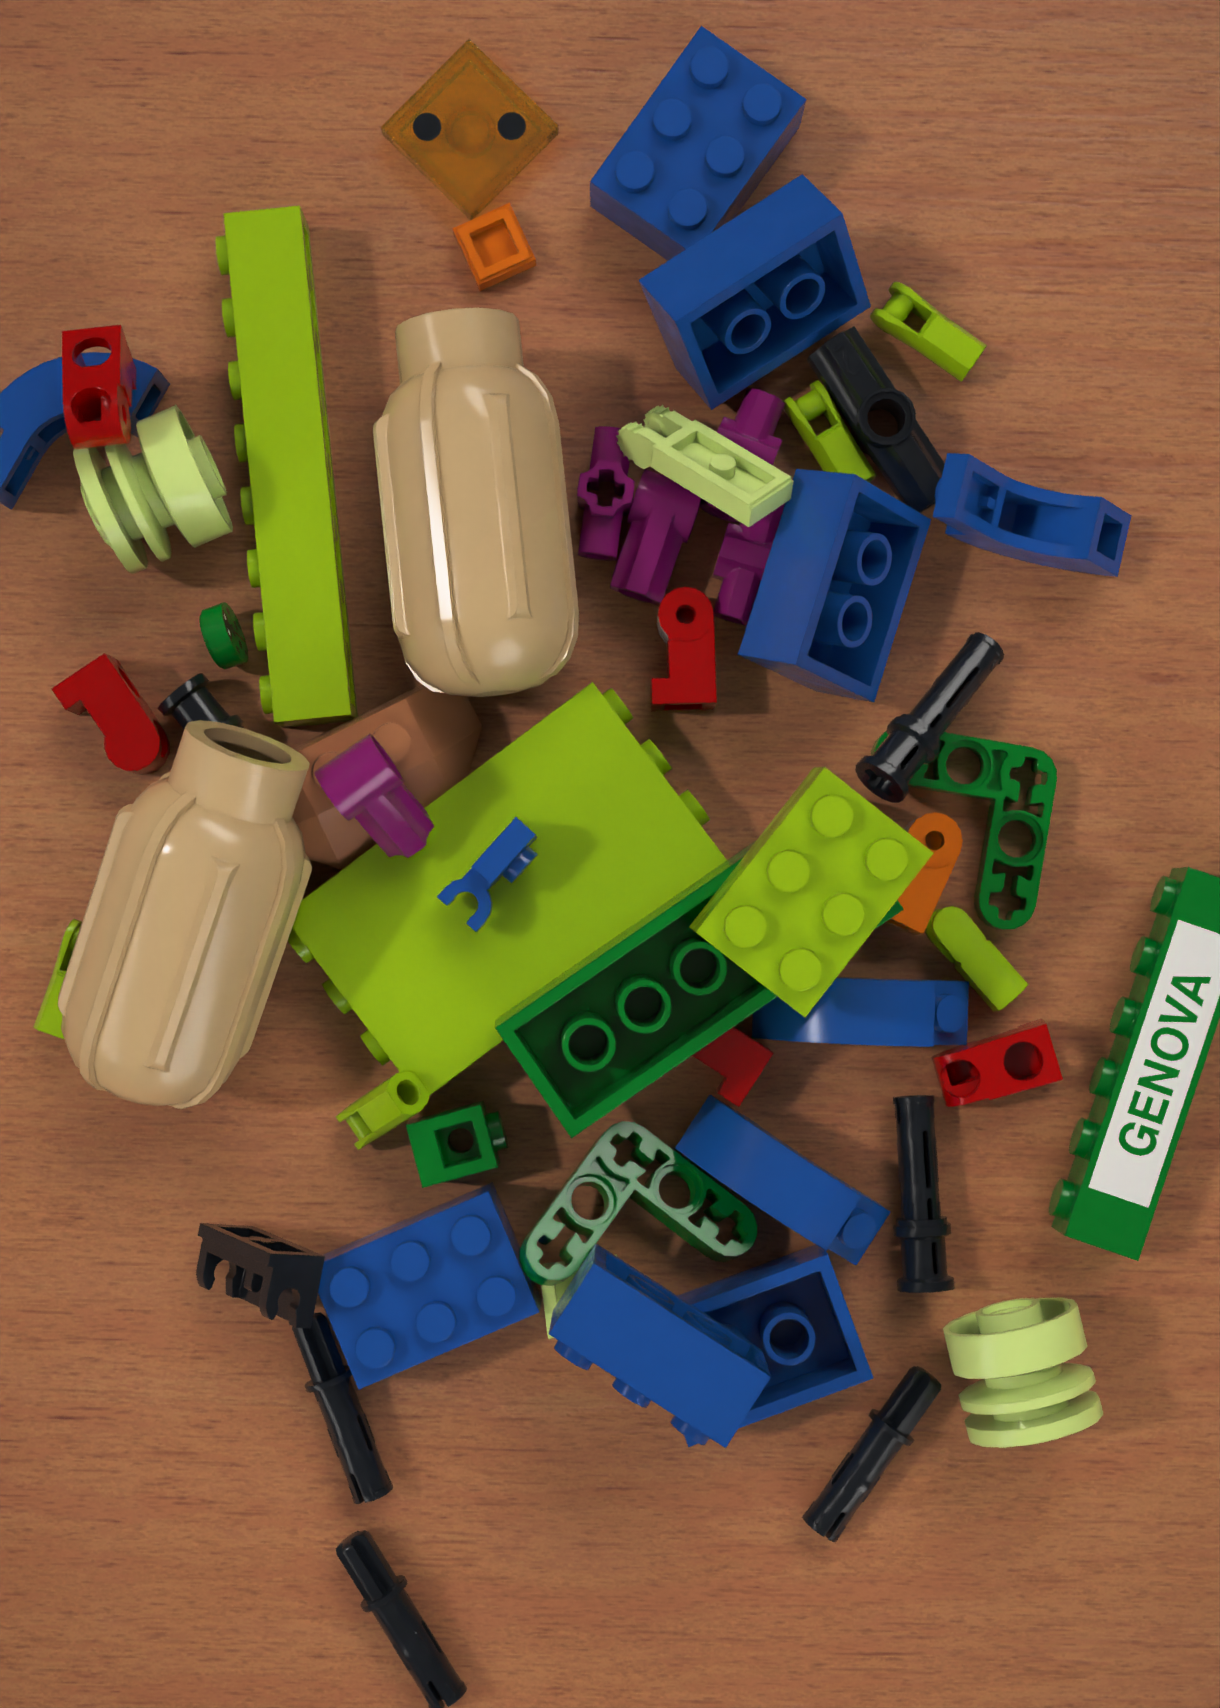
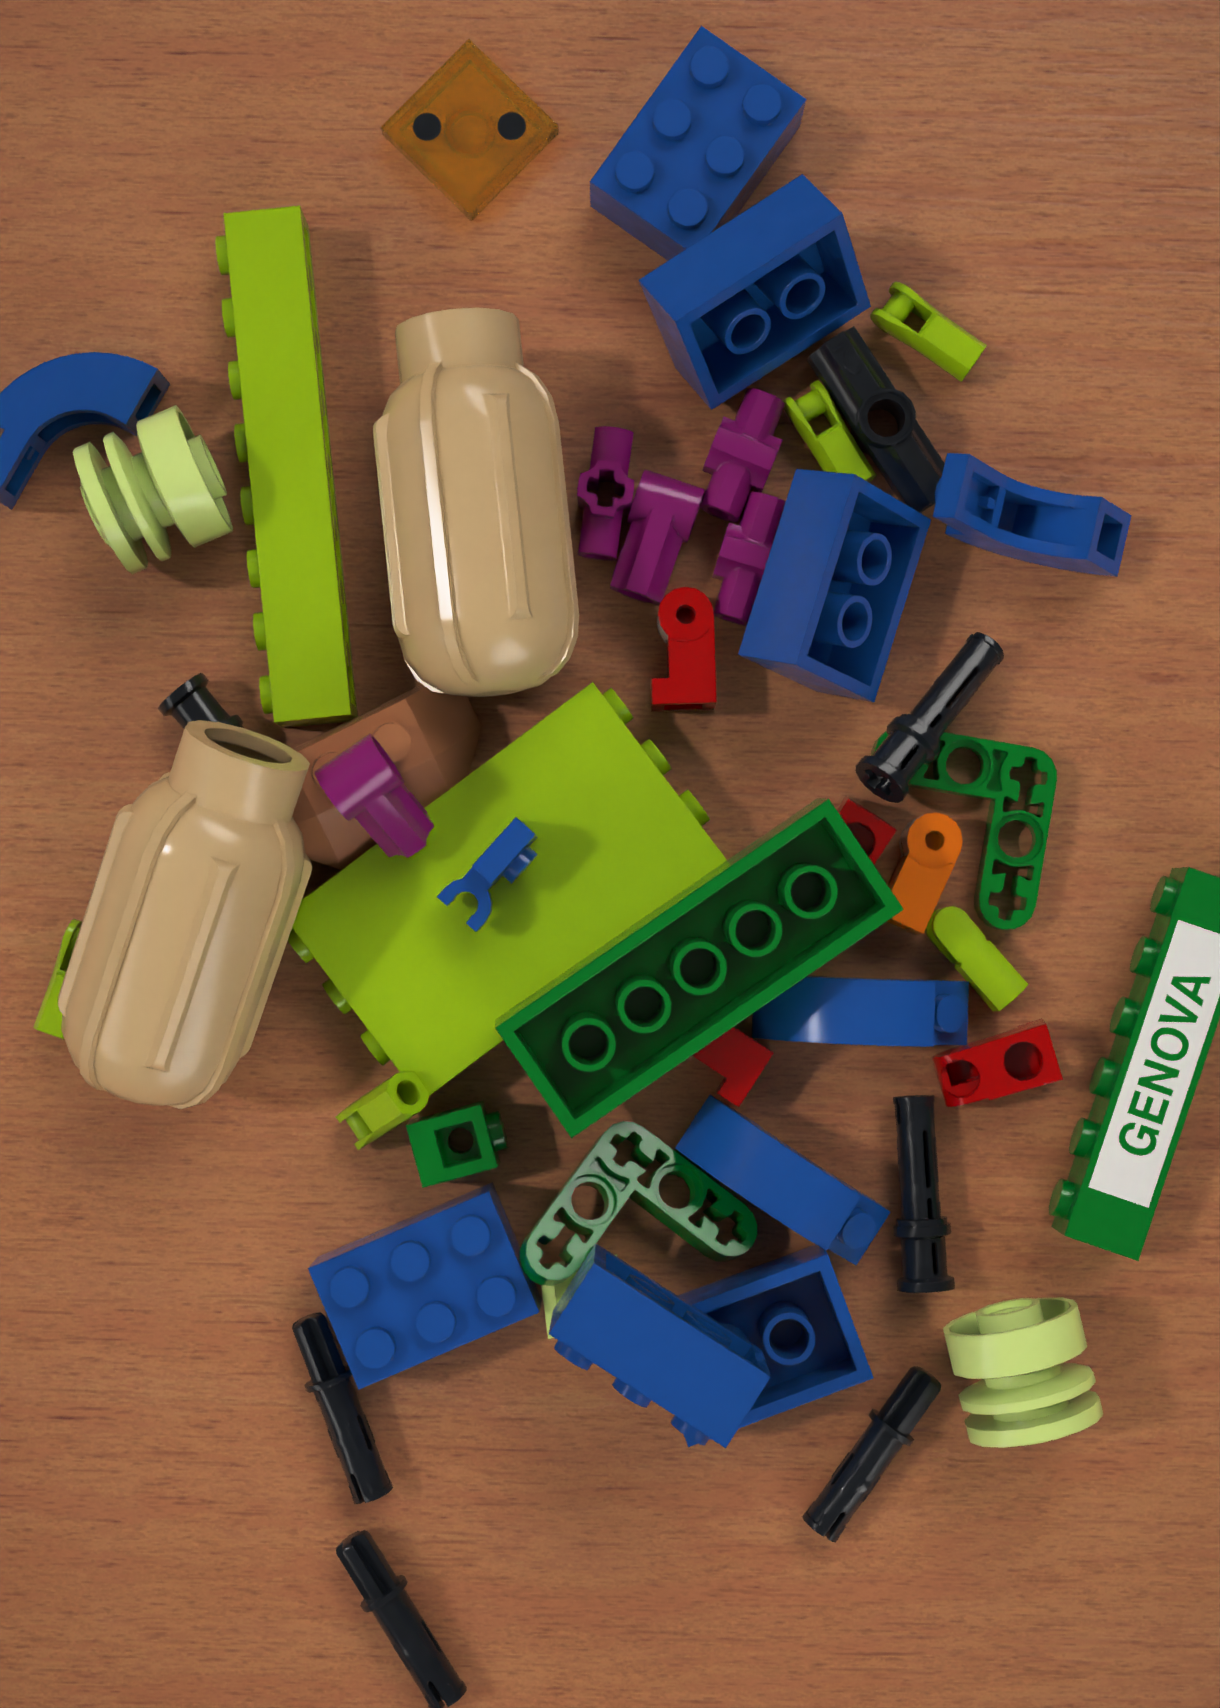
red leg [51,653,170,774] -> none
red leg [62,325,137,449] -> none
black hinge [196,1223,325,1328] -> none
green tile [199,602,248,670] -> none
orange tile [452,202,537,291] -> none
yellowish green hinge [616,405,794,527] -> none
lime brick [689,767,934,1017] -> none

